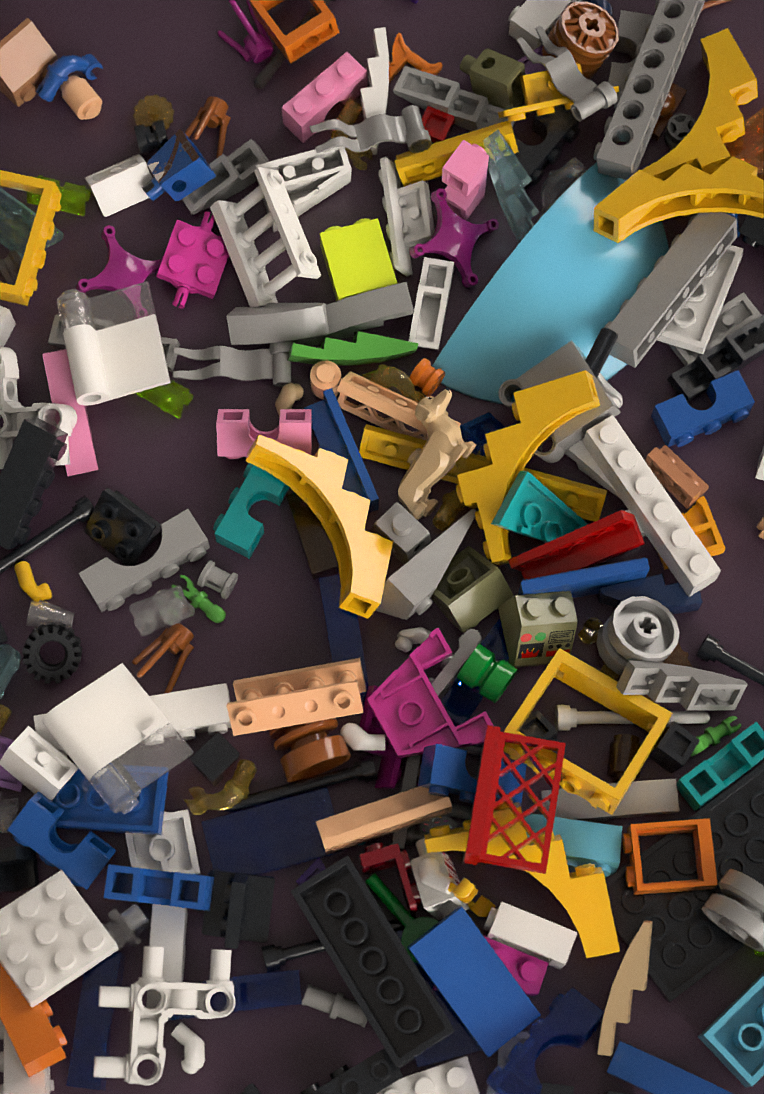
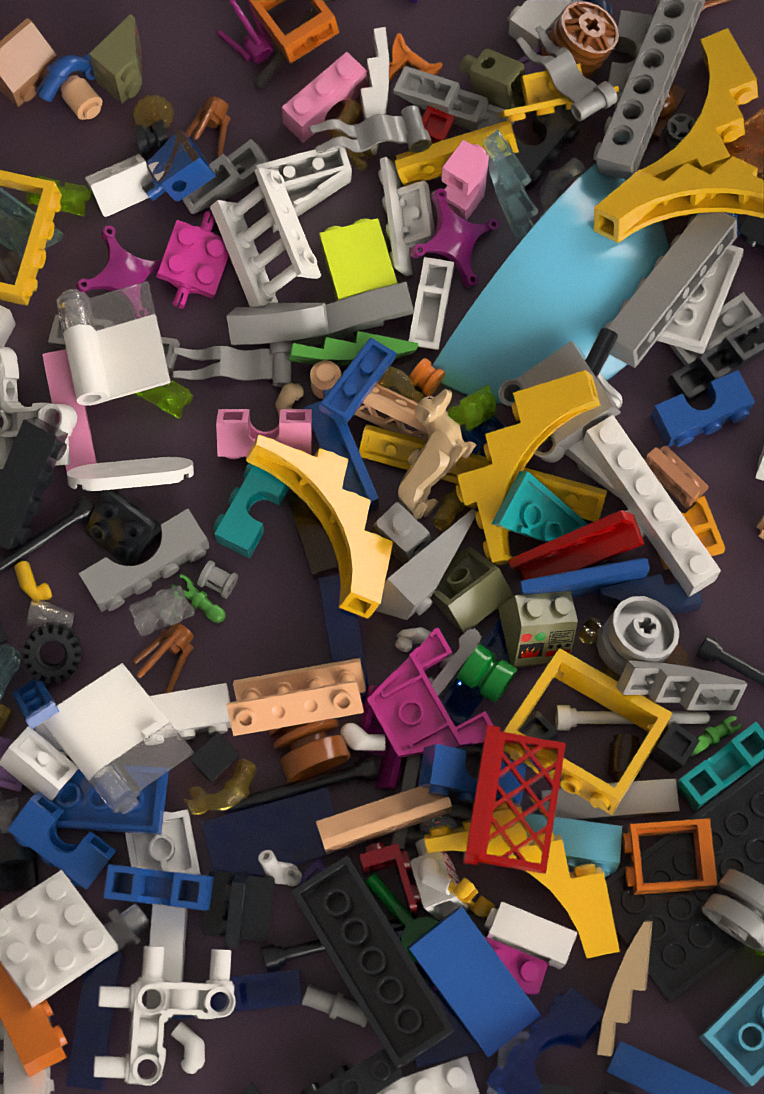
none -> blue tile [12,678,60,730]
none -> white tile [67,457,194,491]
none -> olive slope [89,14,142,104]
none -> white arm [258,850,302,887]
none -> blue tile [319,337,397,425]
none -> clear neon green hinge [447,384,496,431]

